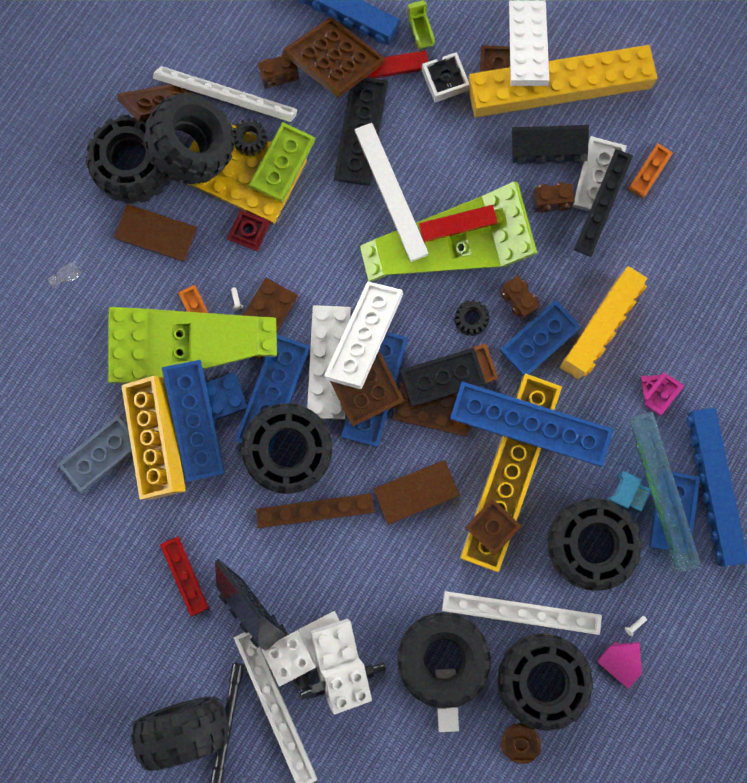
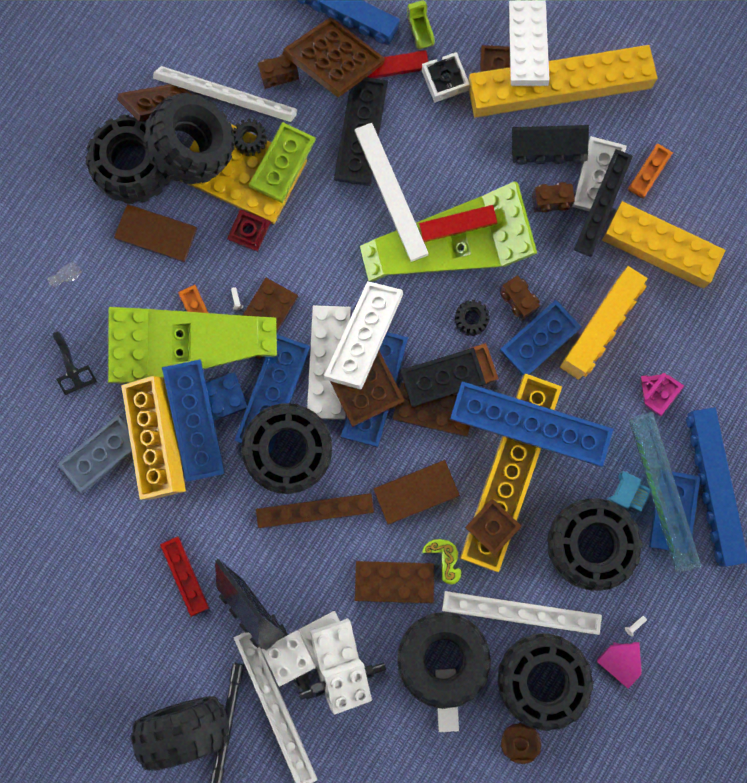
none -> black piece [53,331,97,395]
none -> reddish brown plate [355,561,434,603]
none -> lime animal [422,539,461,585]
none -> yellow brick [602,201,726,289]

